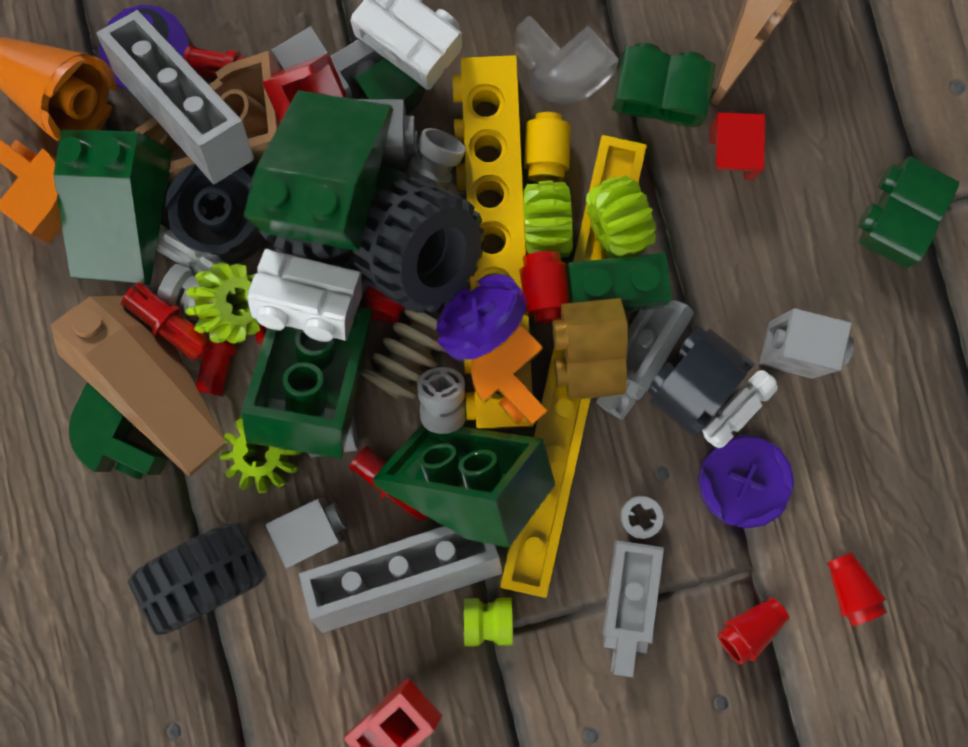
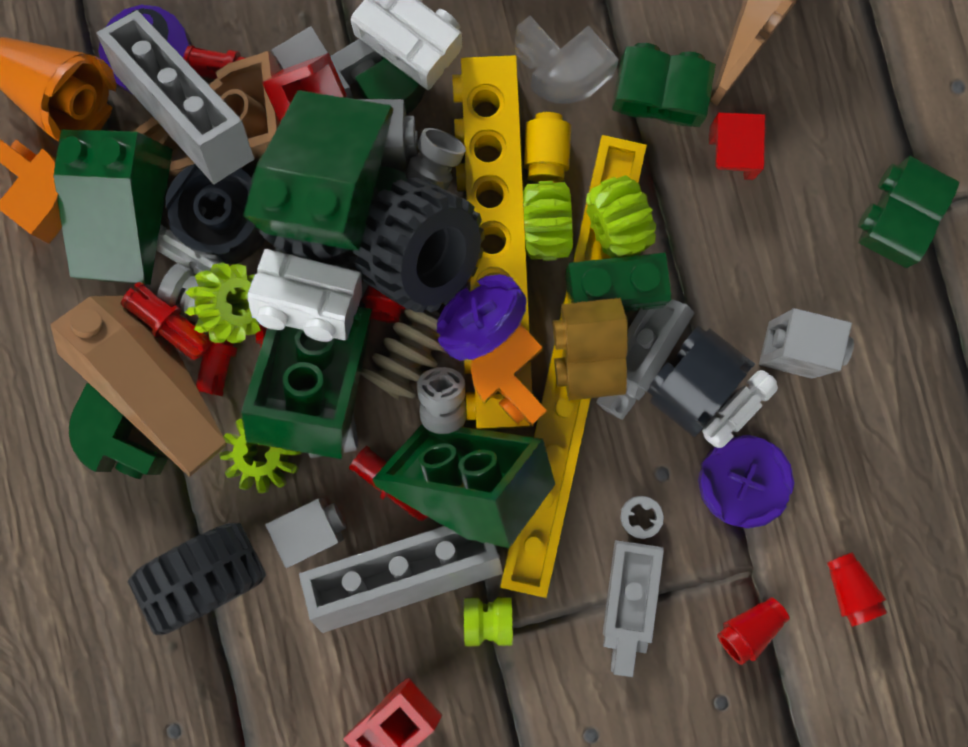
red brick [519,251,571,324] -> none

